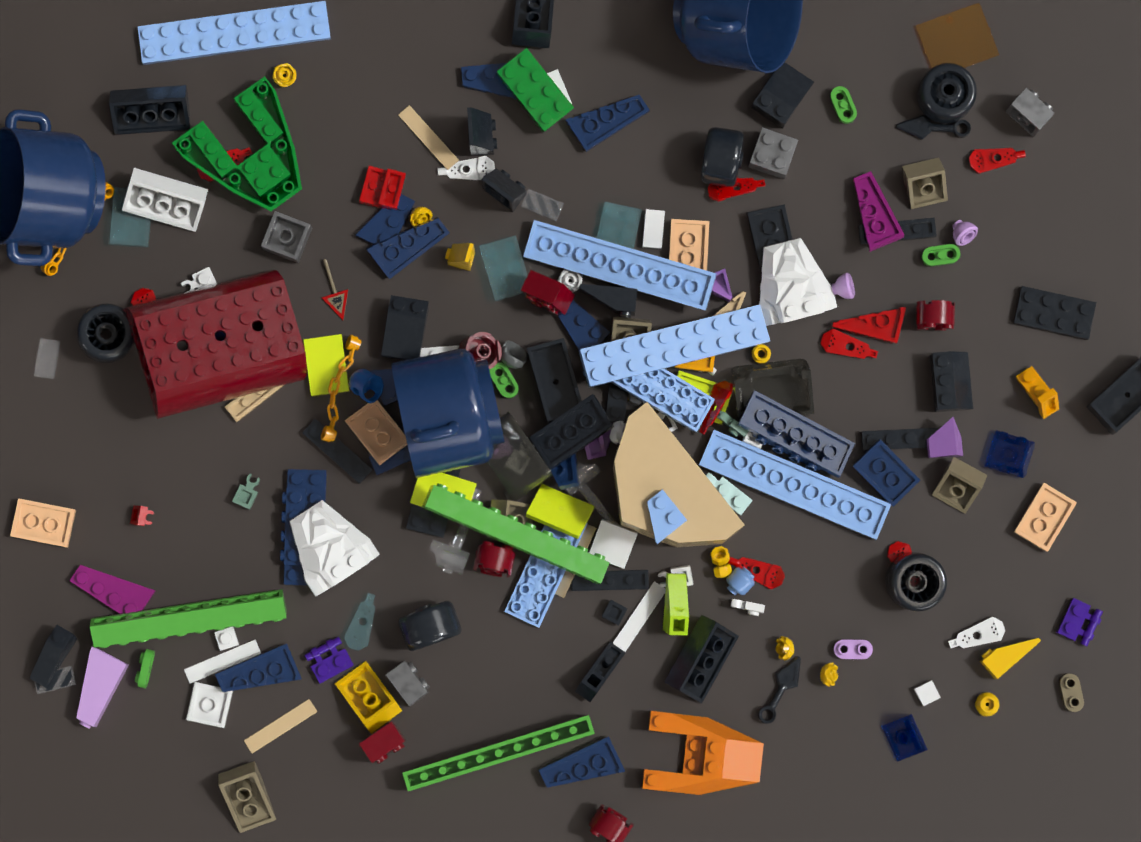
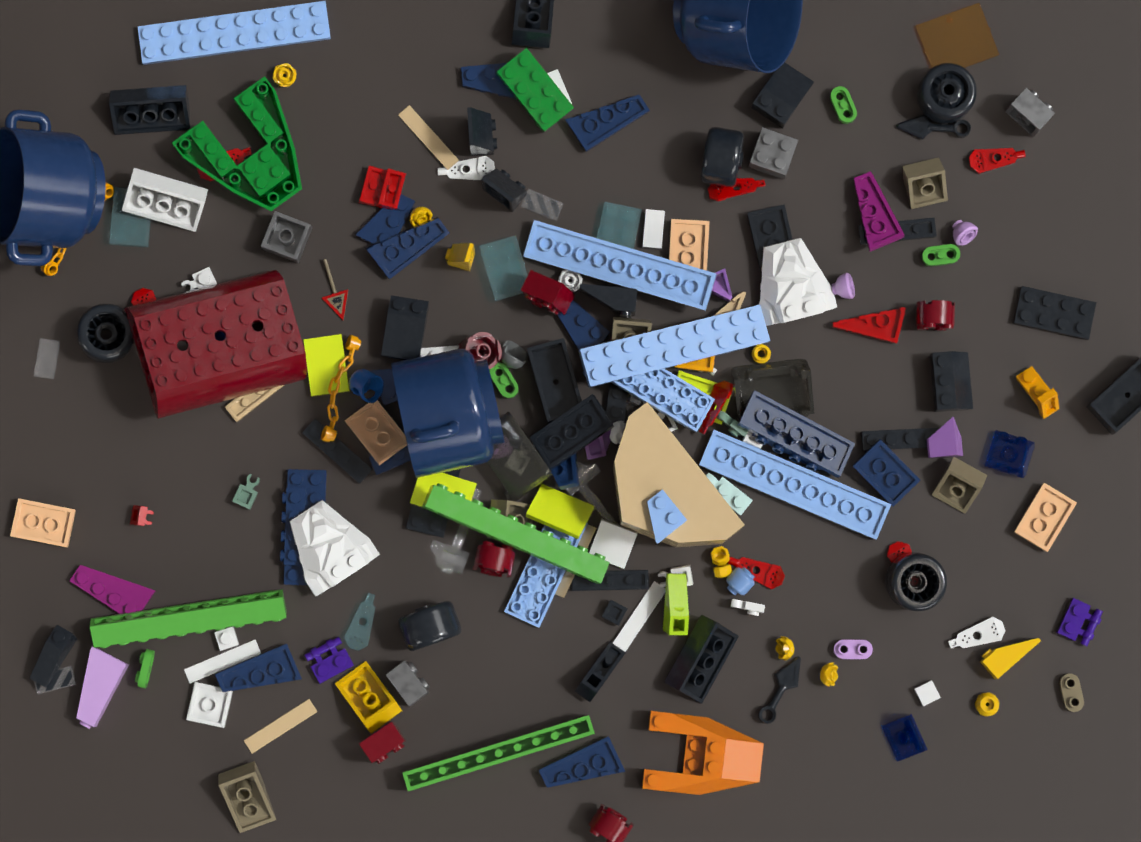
red piece [820,329,878,359] -> none

